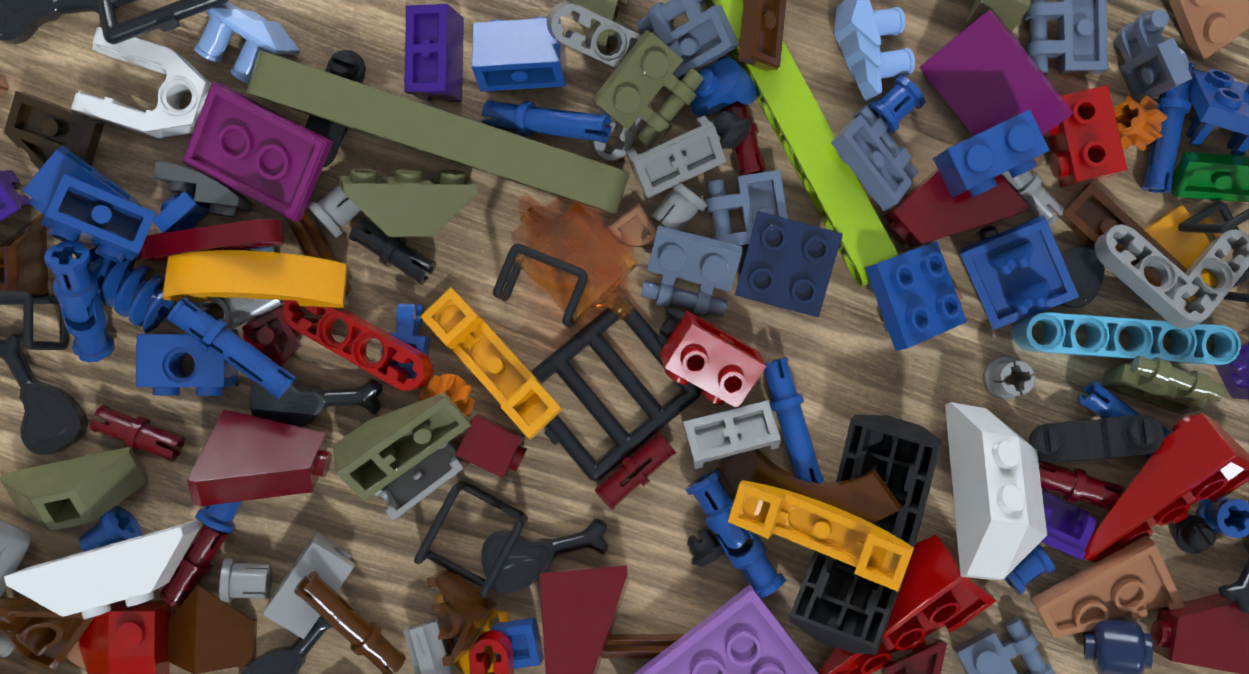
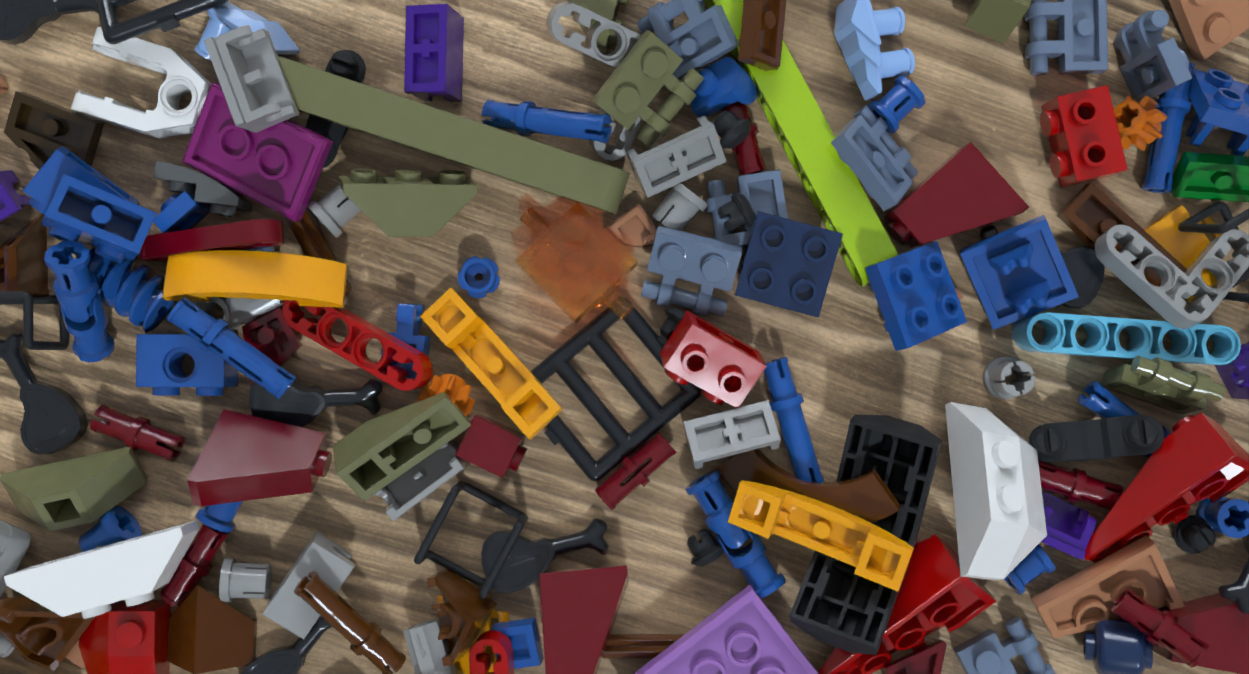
black pin [349,216,436,285] -> none
brick [472,16,566,92] -> none
black piece [493,244,590,328] -> none
magenta tile [919,9,1073,136] -> none
blue brick [933,109,1050,198] -> none
light grey pin [1000,171,1064,225] -> none
none -> light grey hinge [204,25,299,133]
none -> blue plate [458,256,500,298]
none -> black piece [718,192,755,231]
none -> dark red pin [1111,588,1209,668]

